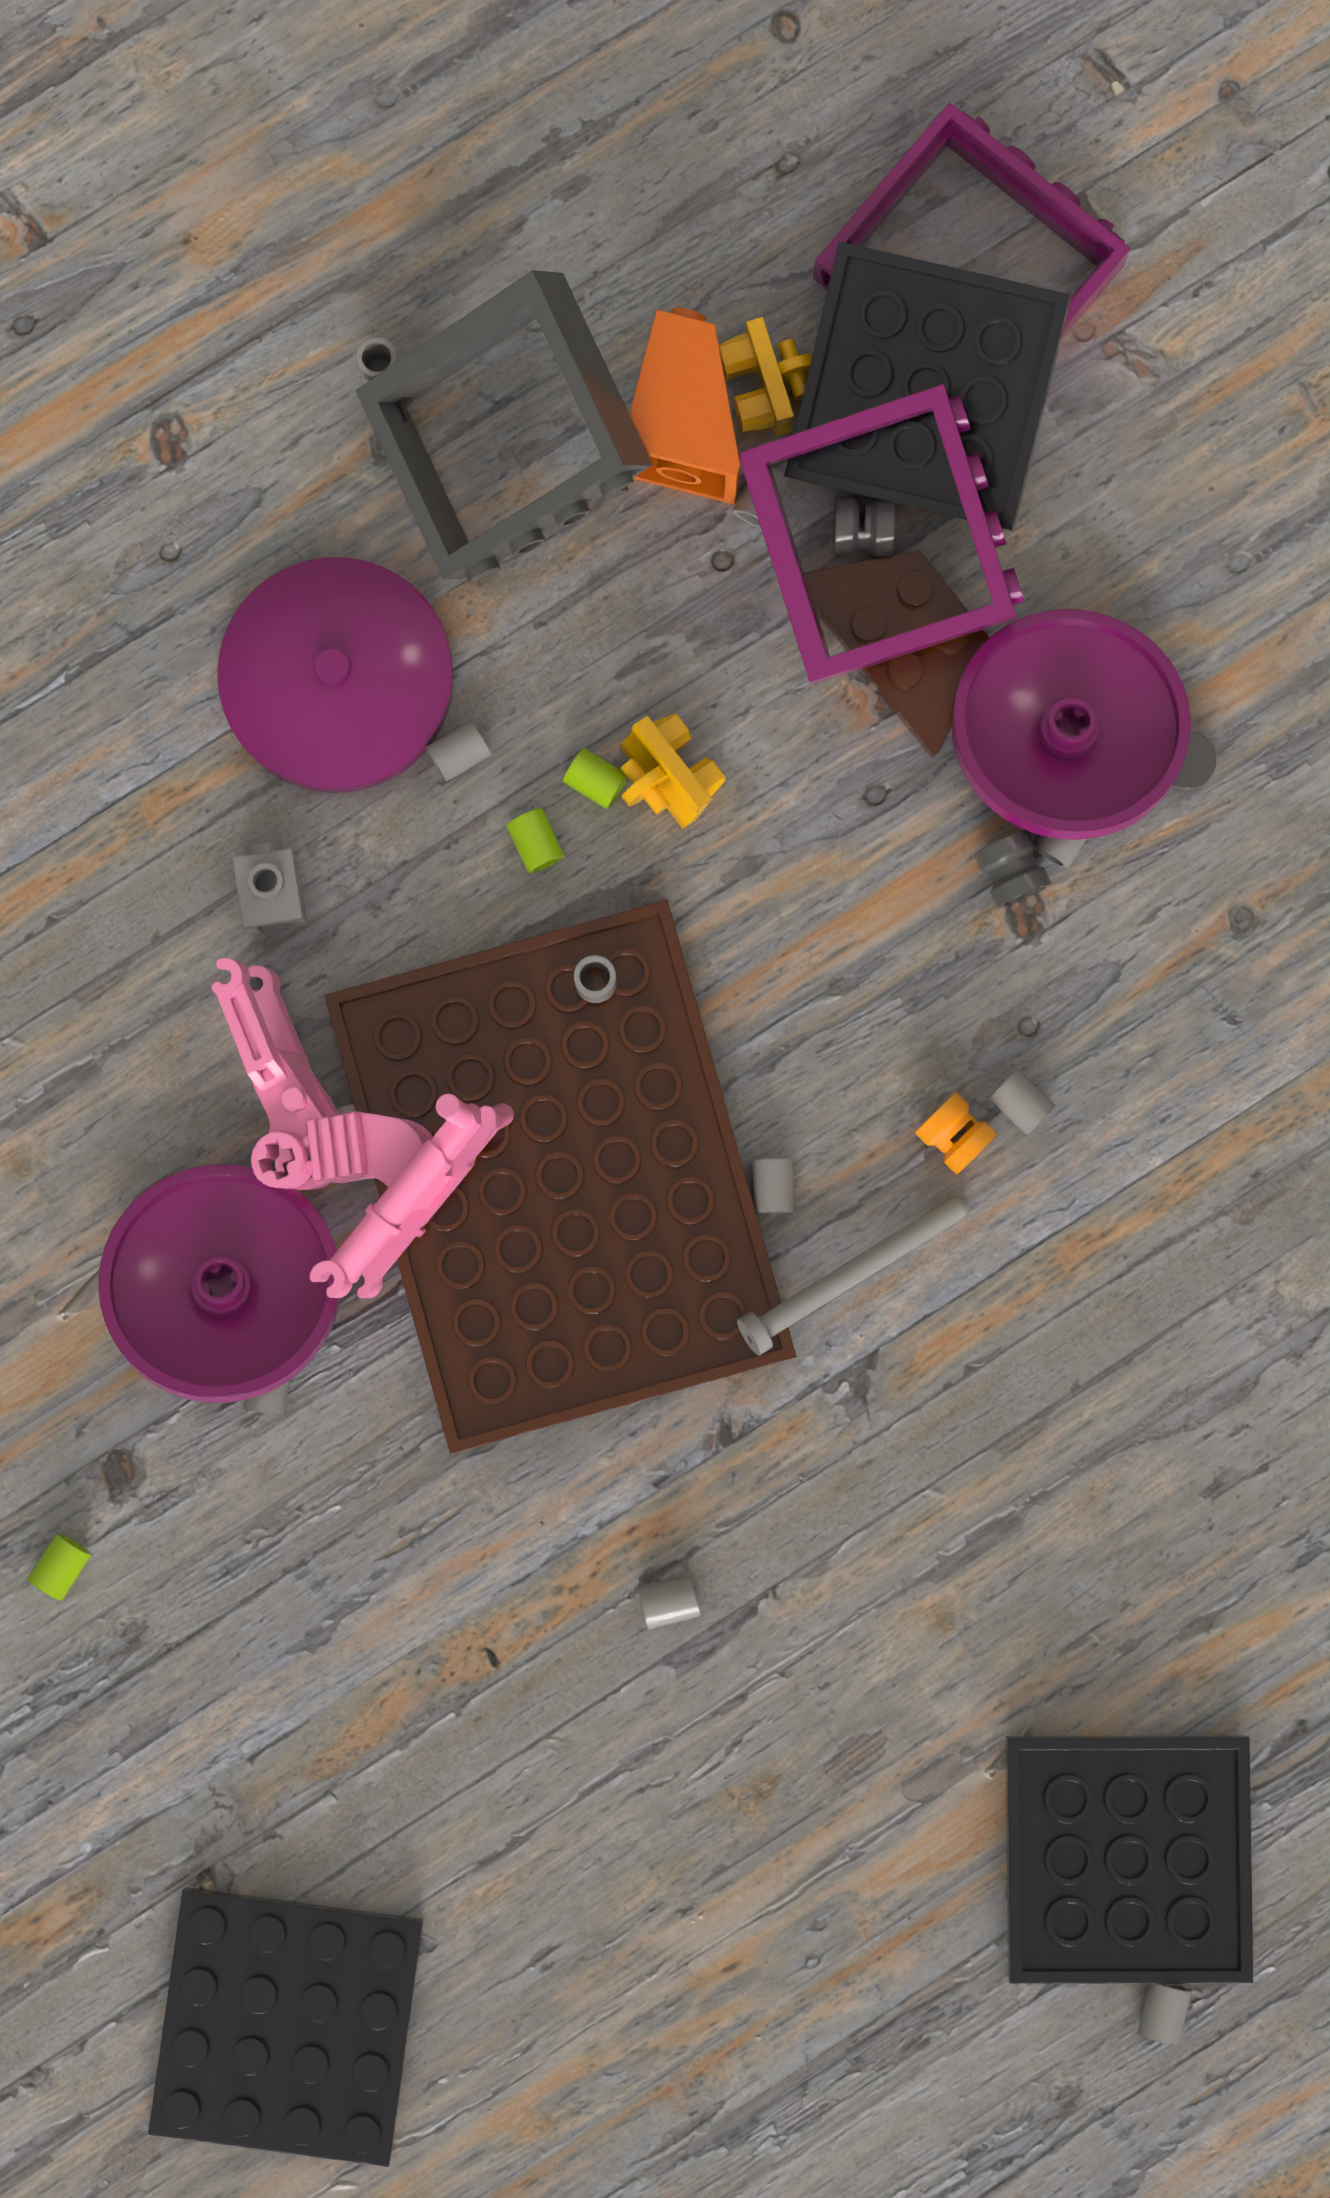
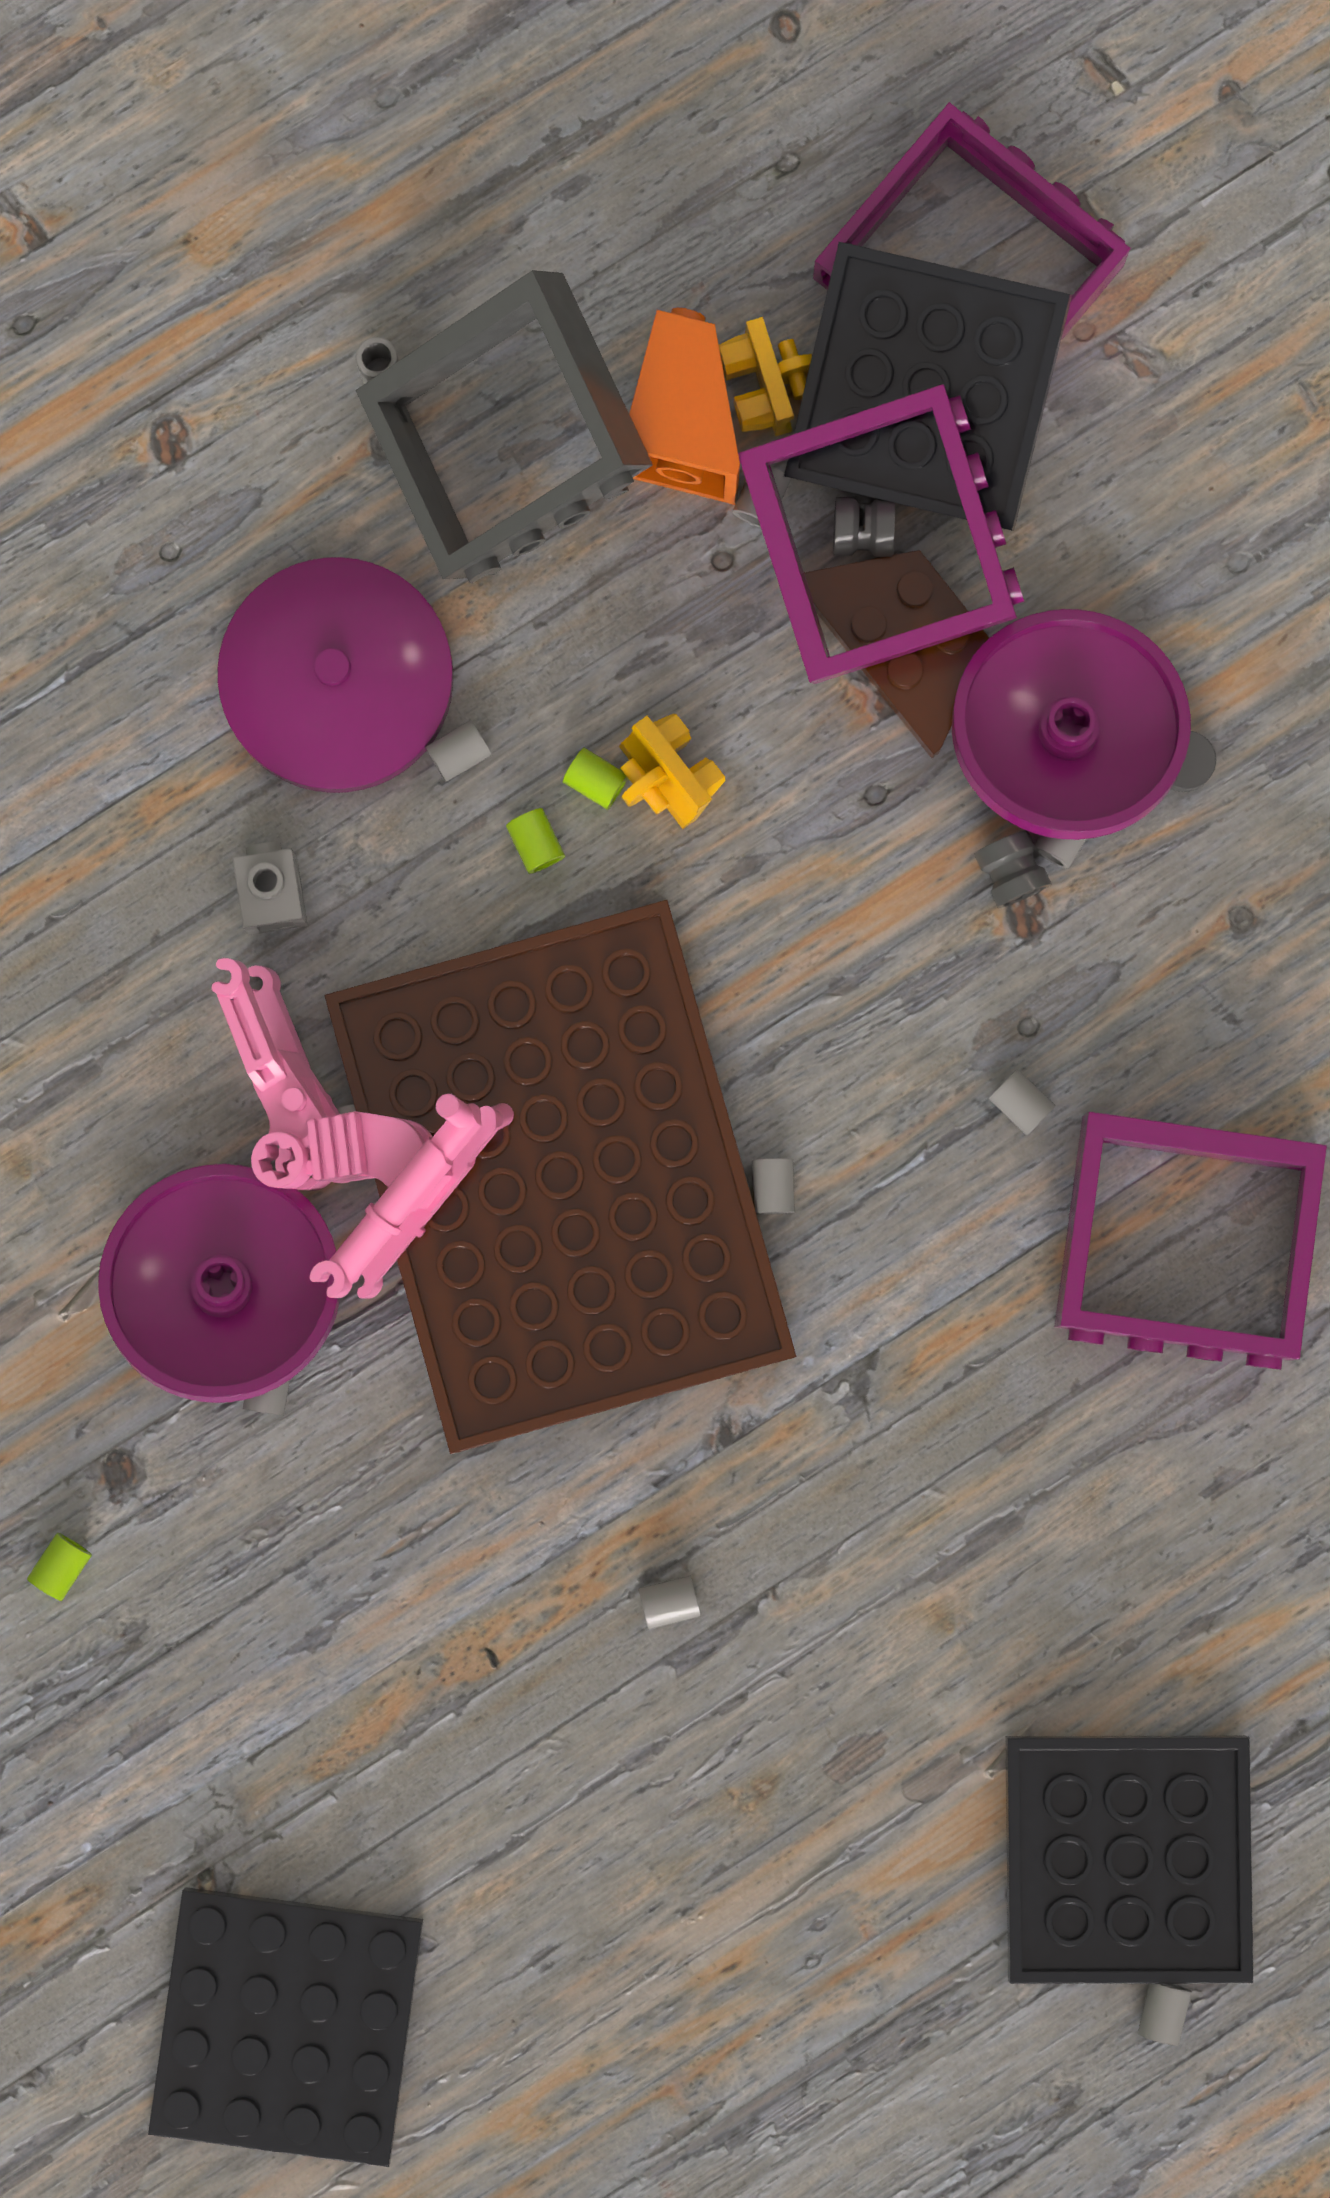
light grey hinge [574,955,617,1003] -> none
light grey bar [737,1196,970,1356] -> none
light orange wheel [915,1092,998,1175] -> none
none -> magenta window [1054,1112,1327,1370]

